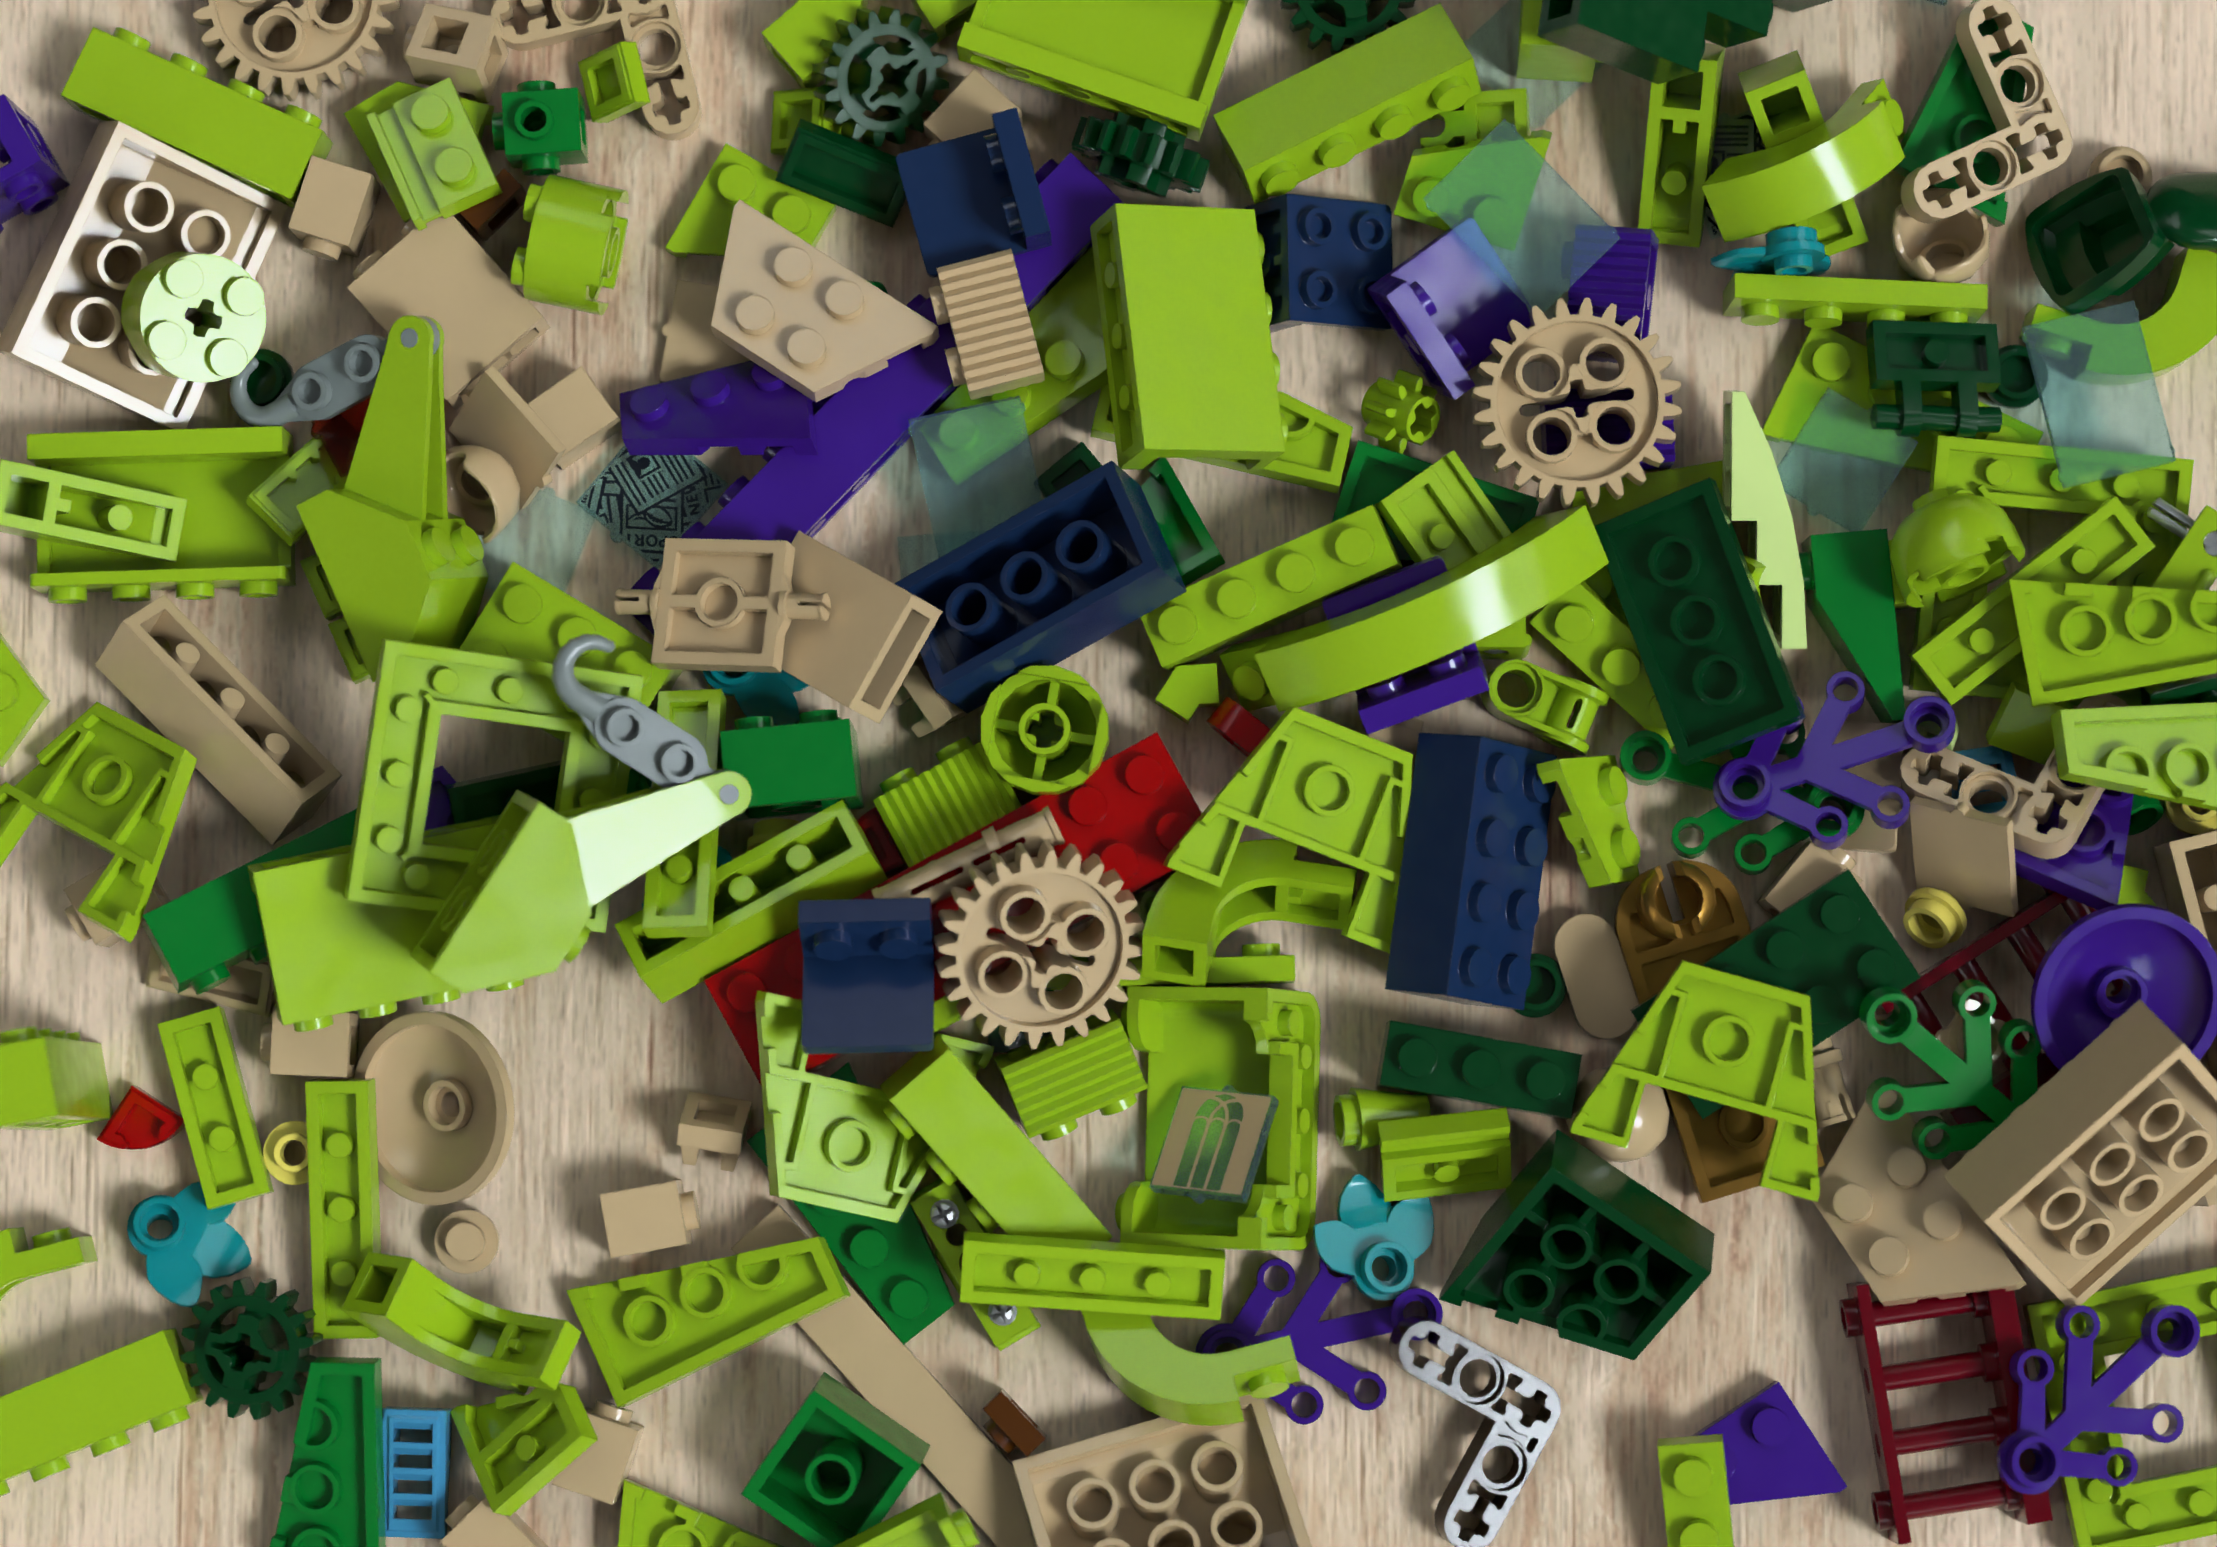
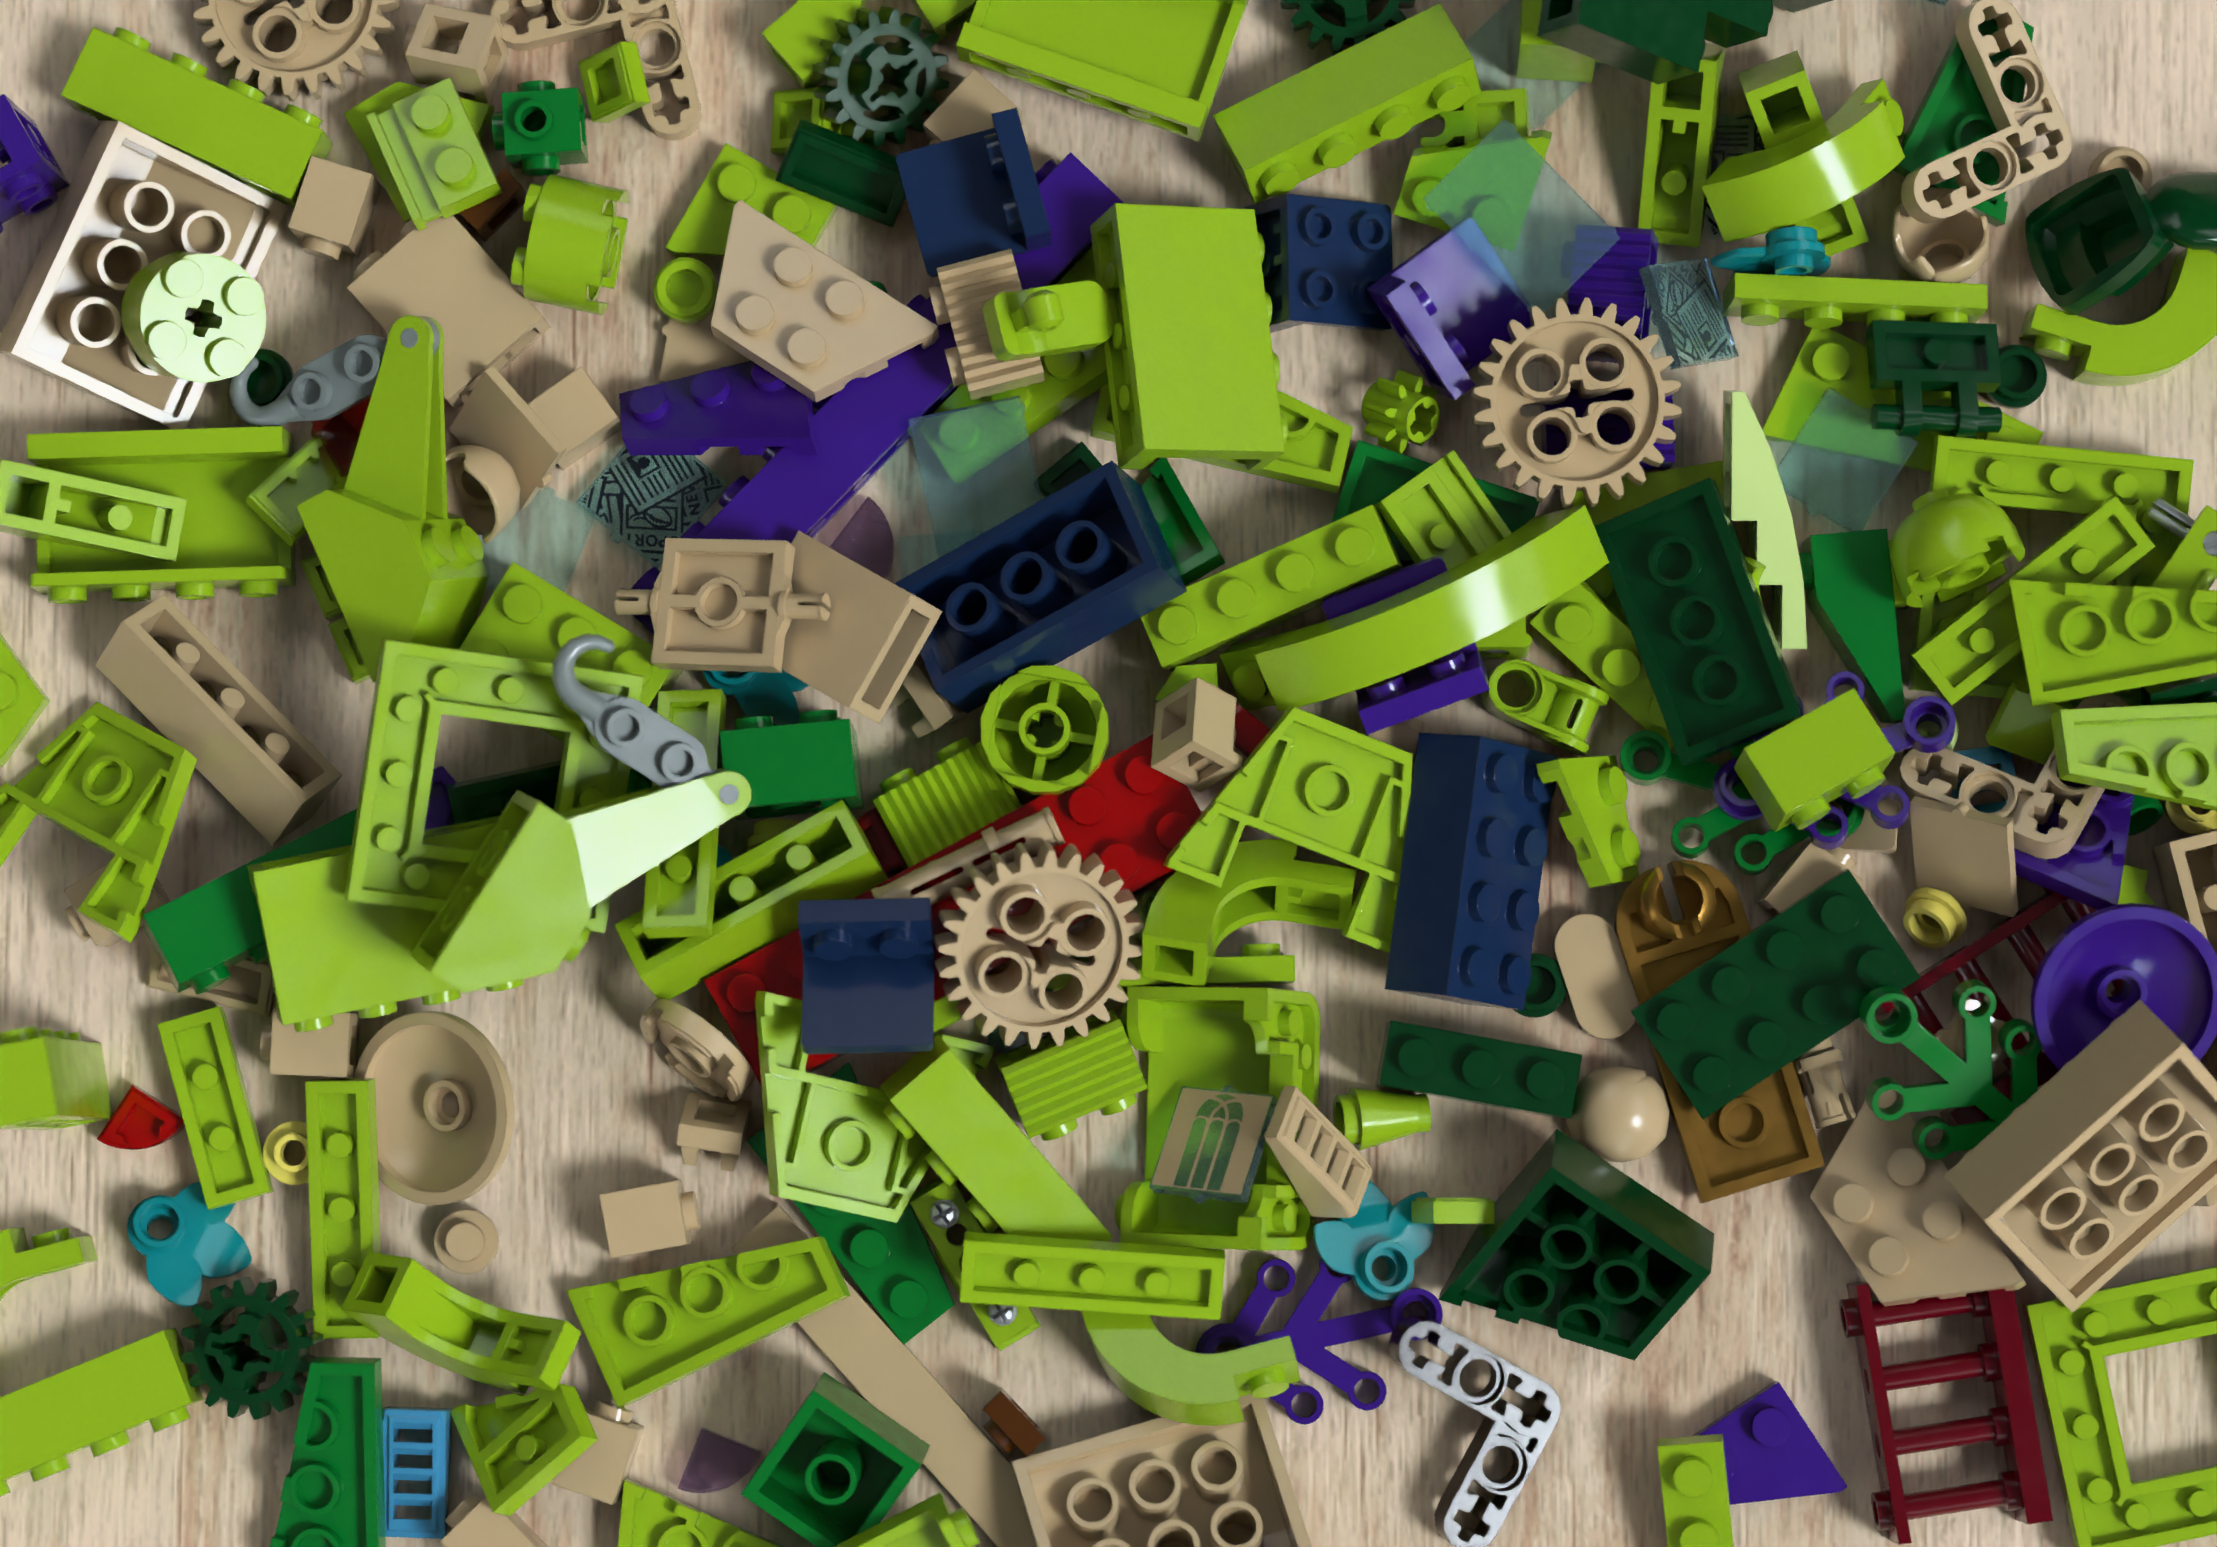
dark green gear [1071,111,1210,198] -> none
lime plate [1378,1107,1512,1202] -> none
lime wing [1570,960,1820,1202] -> none
dark purple plant [1997,1305,2200,1494] -> none
clear light blue piece [2022,300,2176,489] -> none
none -> tan tile [639,999,755,1101]
none -> lime tile [654,257,718,324]
none -> tile [678,1427,763,1493]
none -> clear purple tile [830,497,894,580]
none -> lime piece [983,280,1114,362]
none -> tan brick [1151,677,1243,793]
none -> tan slope [1264,1086,1372,1218]
none -> lime tile [1411,1198,1495,1224]
none -> clear light blue piece [1639,257,1739,370]
none -> lime brick [1733,688,1895,833]

